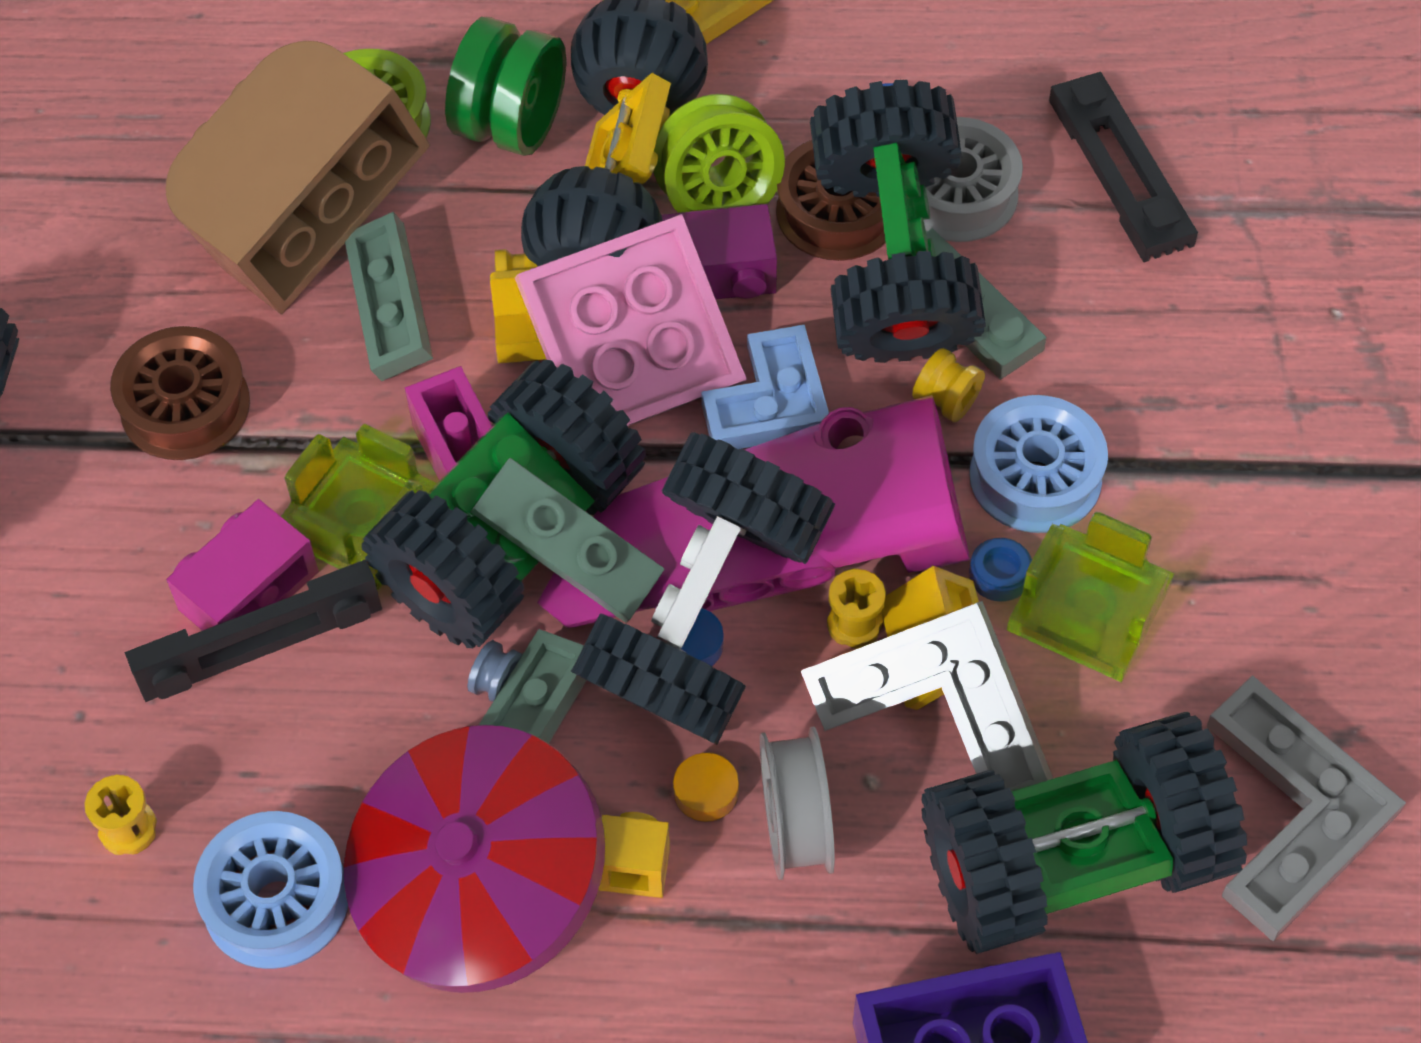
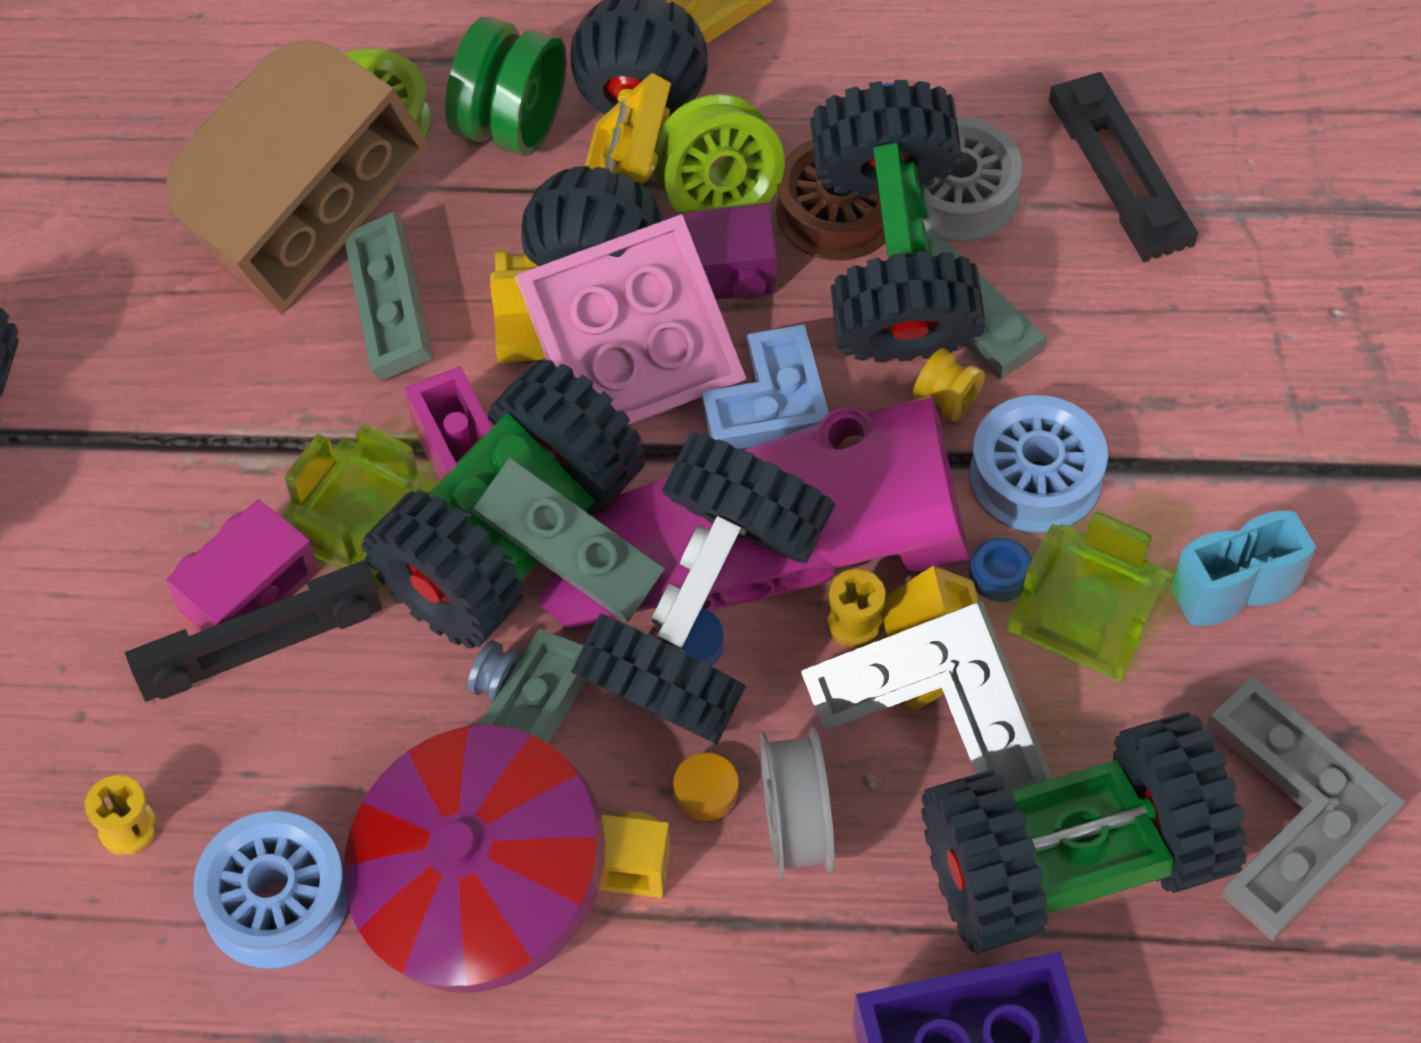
copper wheel [110,326,250,460] -> none
none -> medium azure brick [1170,511,1316,626]

